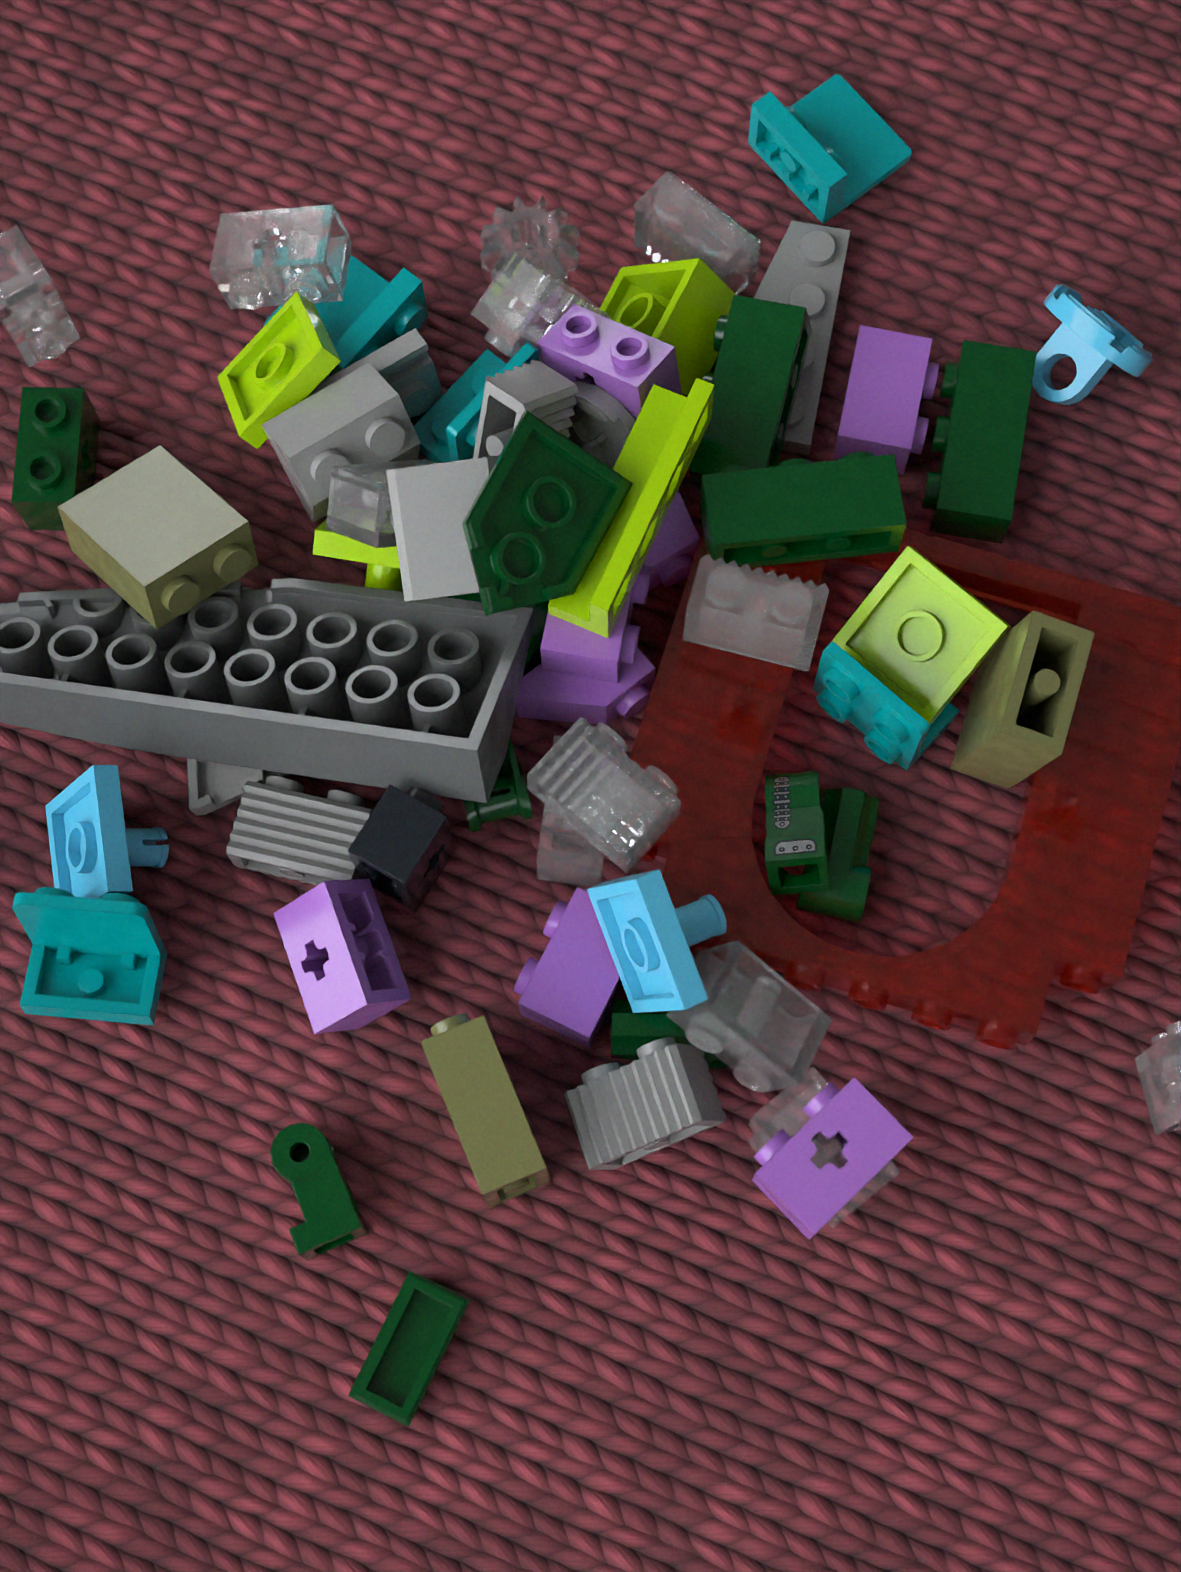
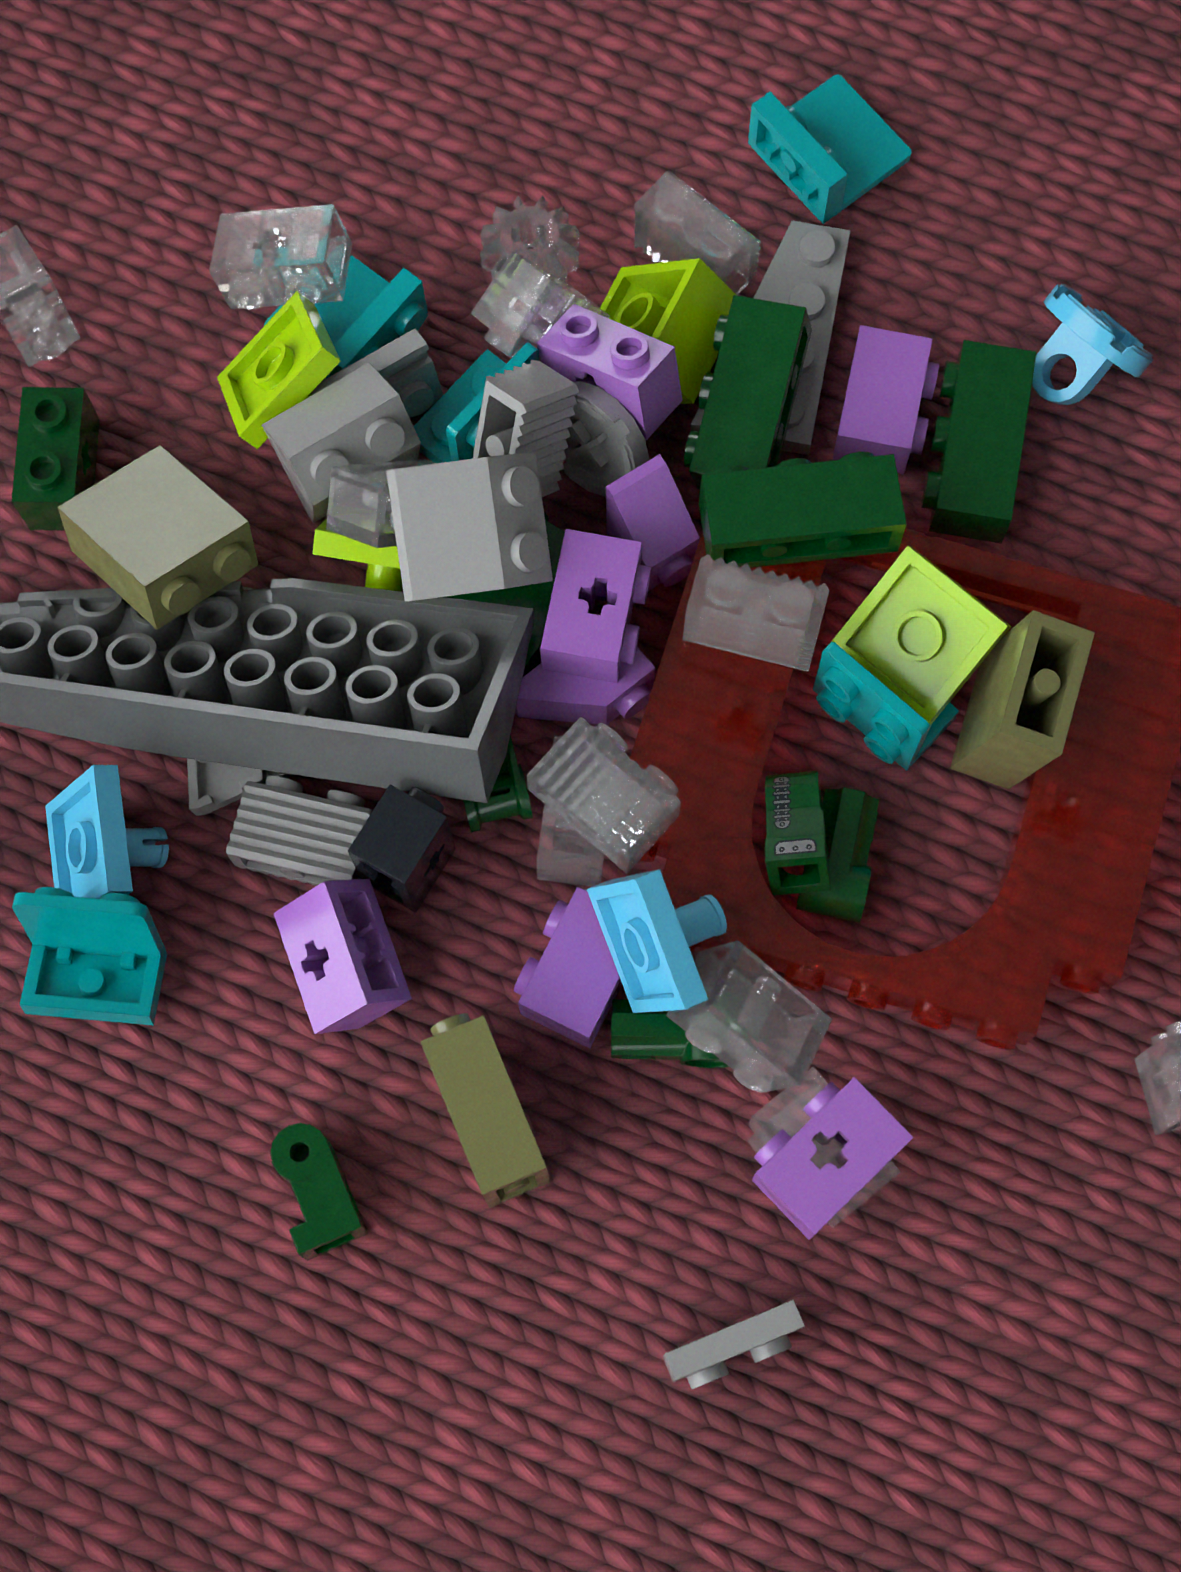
dark green tile [348,1271,470,1427] -> none
dark green tile [462,410,633,616] -> none
lime fence [548,378,715,638] -> none
light grey brick [564,1037,726,1170] -> none
none -> light grey plate [663,1300,804,1389]

